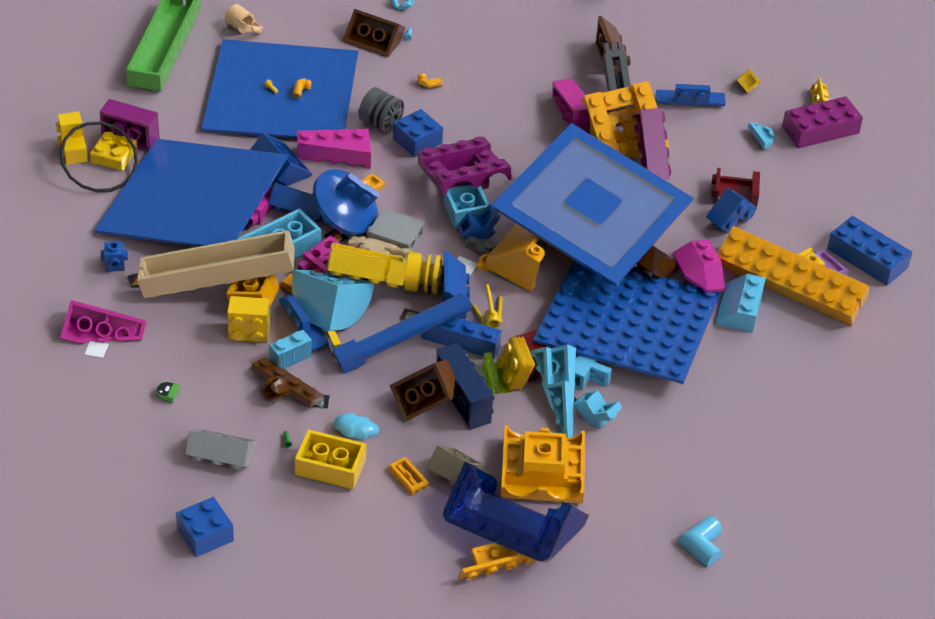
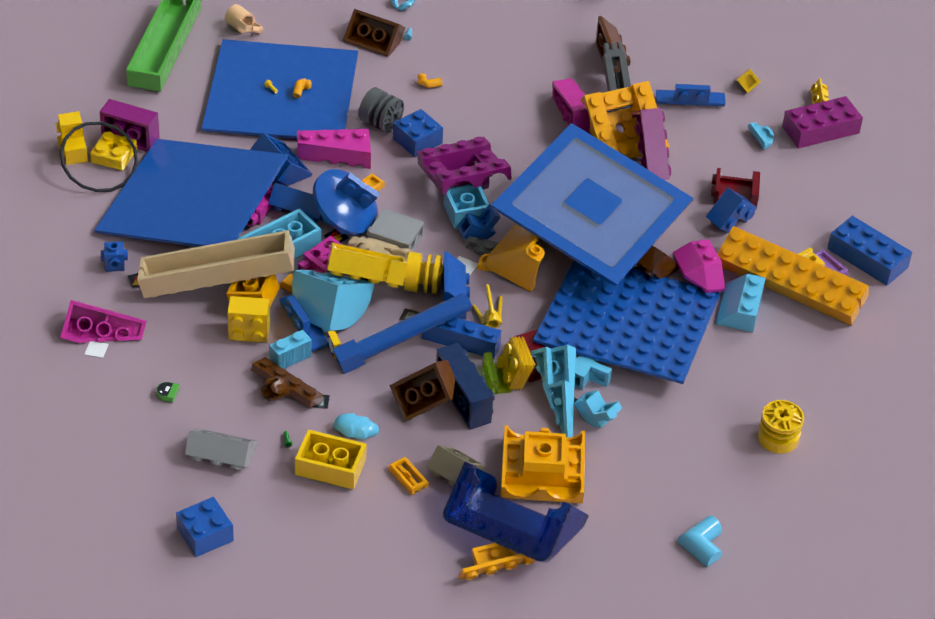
none -> yellow wheel [758,400,804,454]

